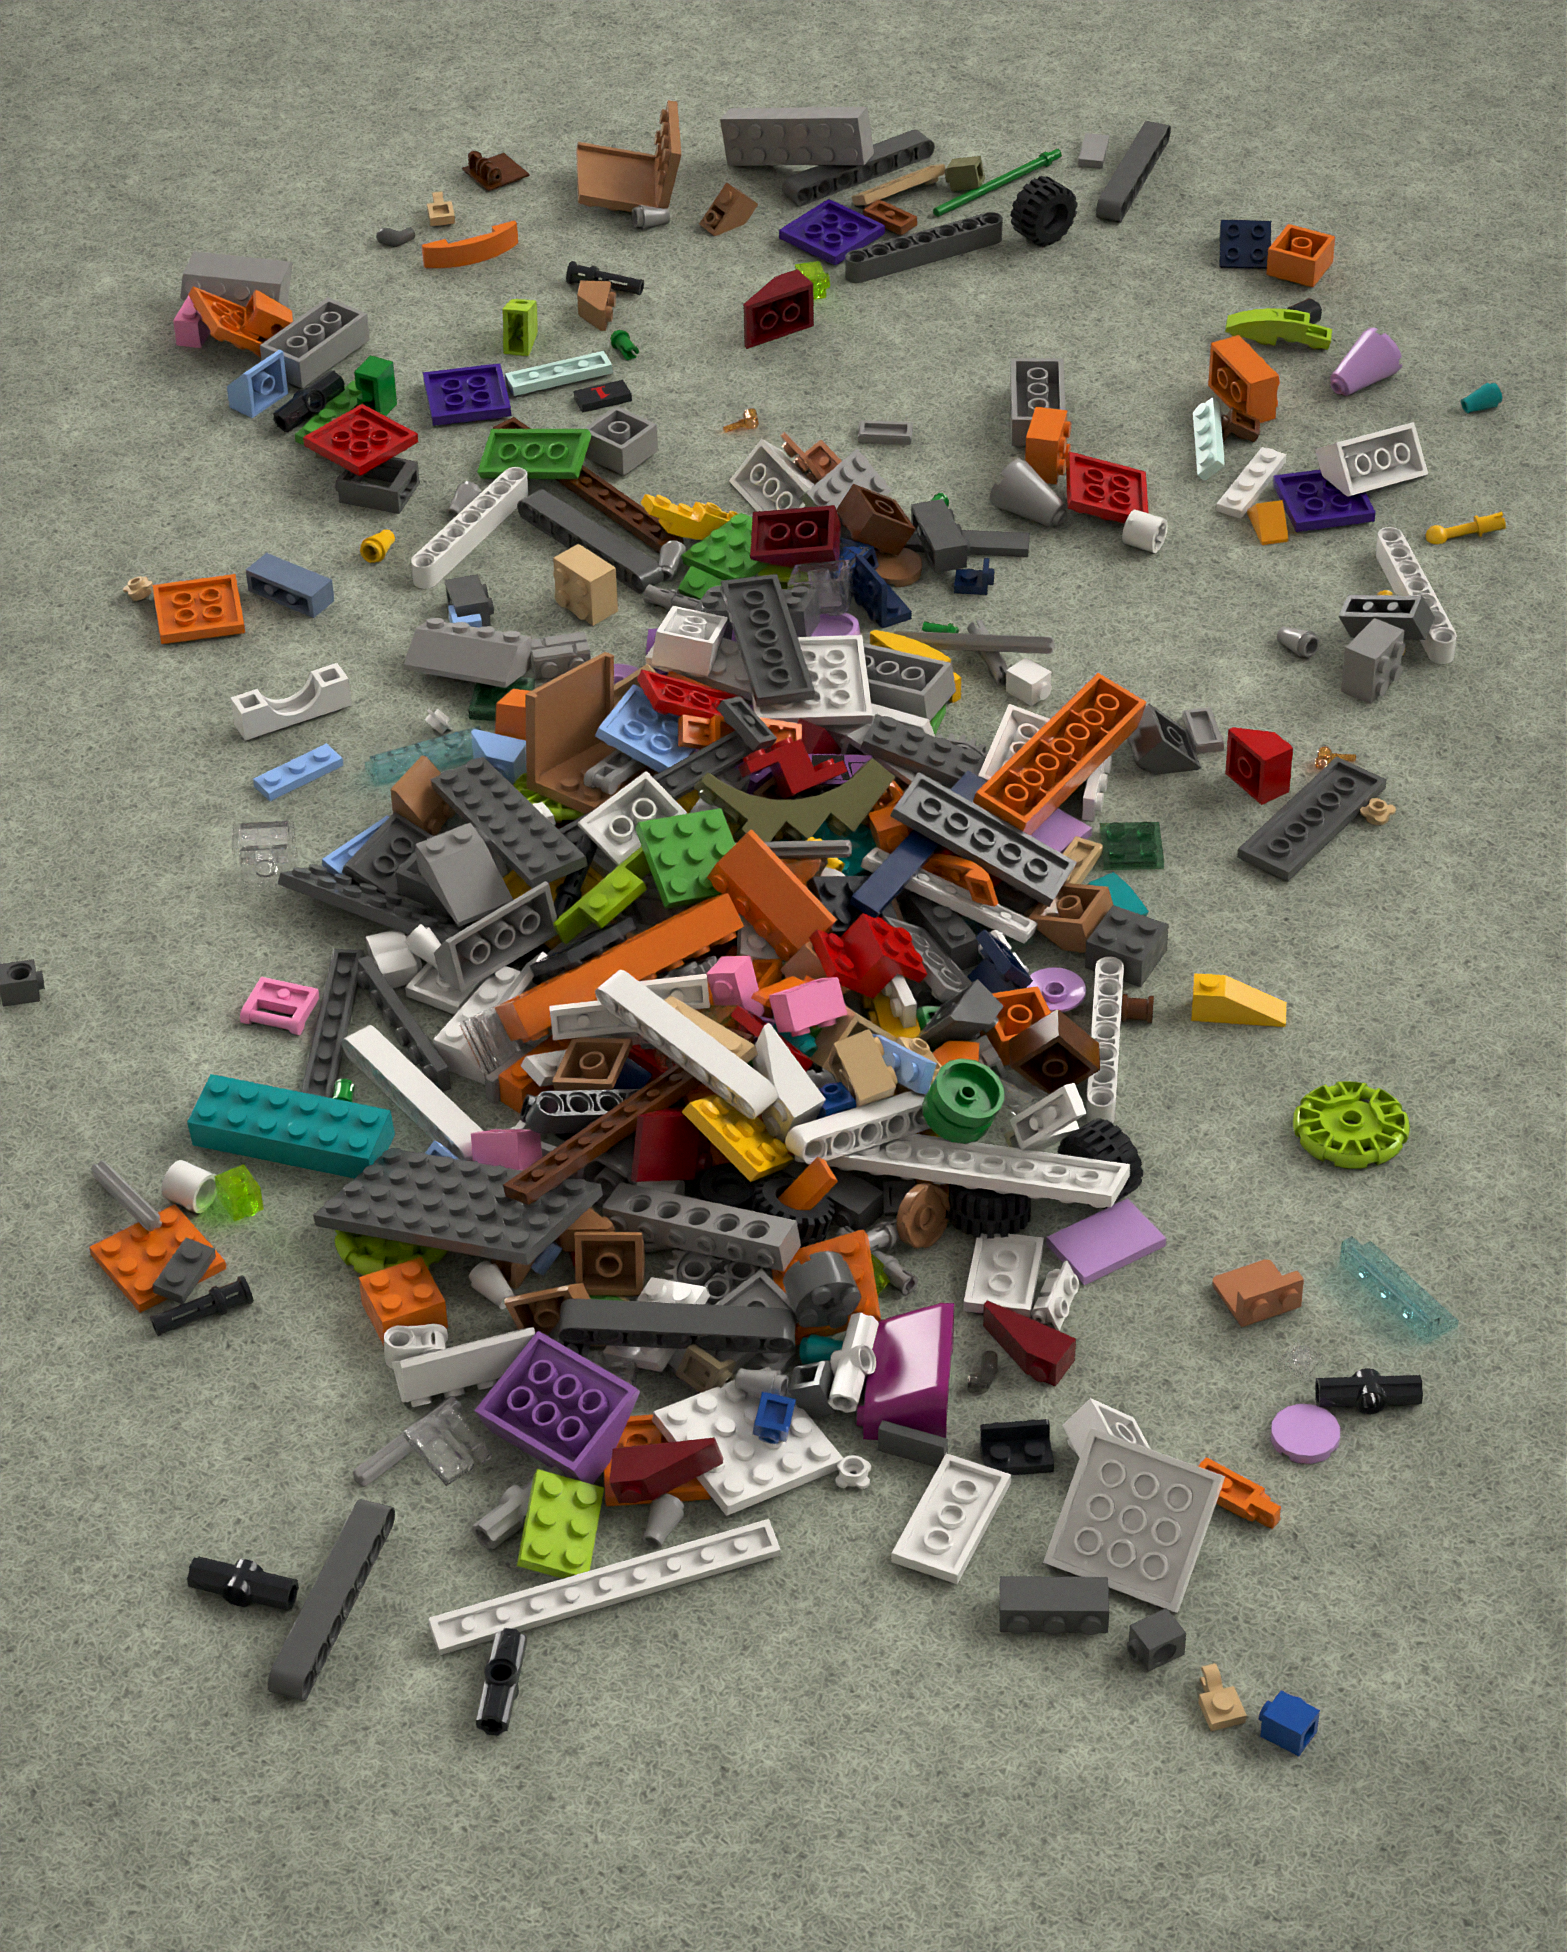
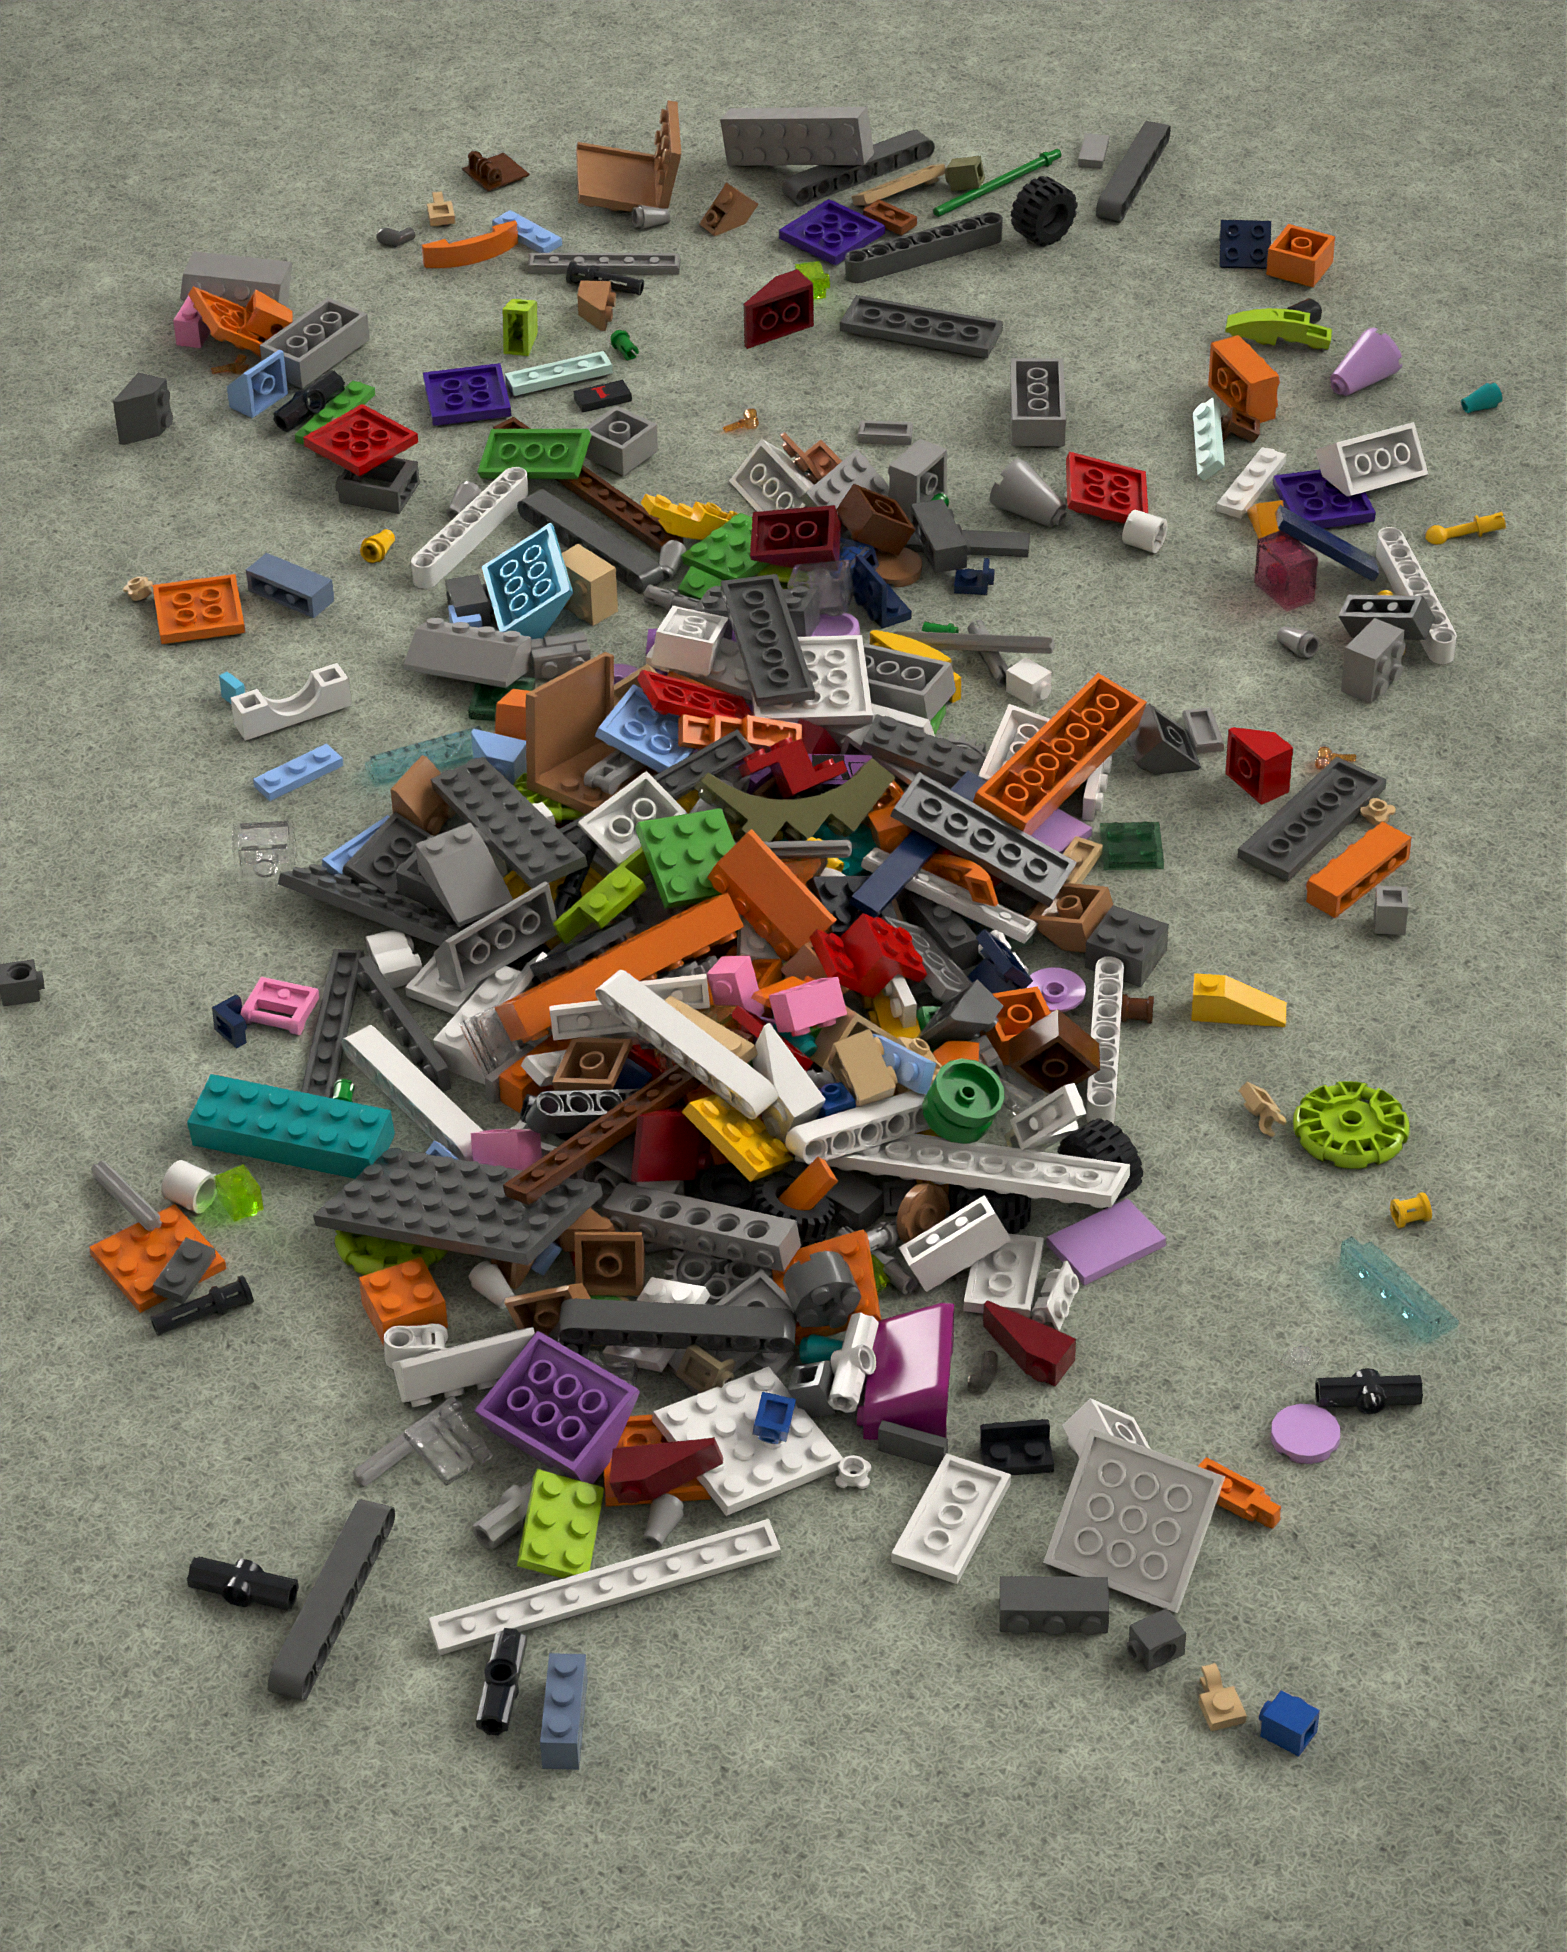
green brick [354,355,397,416] -> none
white cone [404,924,441,969] -> none
white plate [425,708,453,734] -> none
dark grey plate [716,696,778,751] -> none
light grey cone [735,1368,789,1398] -> none
orange brick [1025,407,1072,485] -> none
teal slope [1087,872,1149,916] -> none
nougat bracket [1212,1259,1304,1327] -> none
none -> dark grey slope [113,372,173,445]
none -> clear orange hand [211,354,249,374]
none -> dark blue bracket [212,995,247,1049]
none -> medium azure tile [219,672,245,704]
none -> medium azure slope [482,523,573,639]
none -> light blue plate [492,210,562,253]
none -> light grey tile [528,253,680,274]
none -> sand blue brick [540,1653,588,1770]
none -> dark grey plate [840,295,1003,358]
none -> light grey brick [888,439,947,517]
none -> white brick [899,1195,1012,1292]
none -> tan plate [1238,1082,1286,1137]
none -> clear pink brick [1254,530,1318,612]
none -> dark blue tile [1275,505,1379,581]
none -> orange brick [1306,821,1412,918]
none -> light grey brick [1373,886,1408,935]
none -> yellow bush [1390,1192,1432,1228]

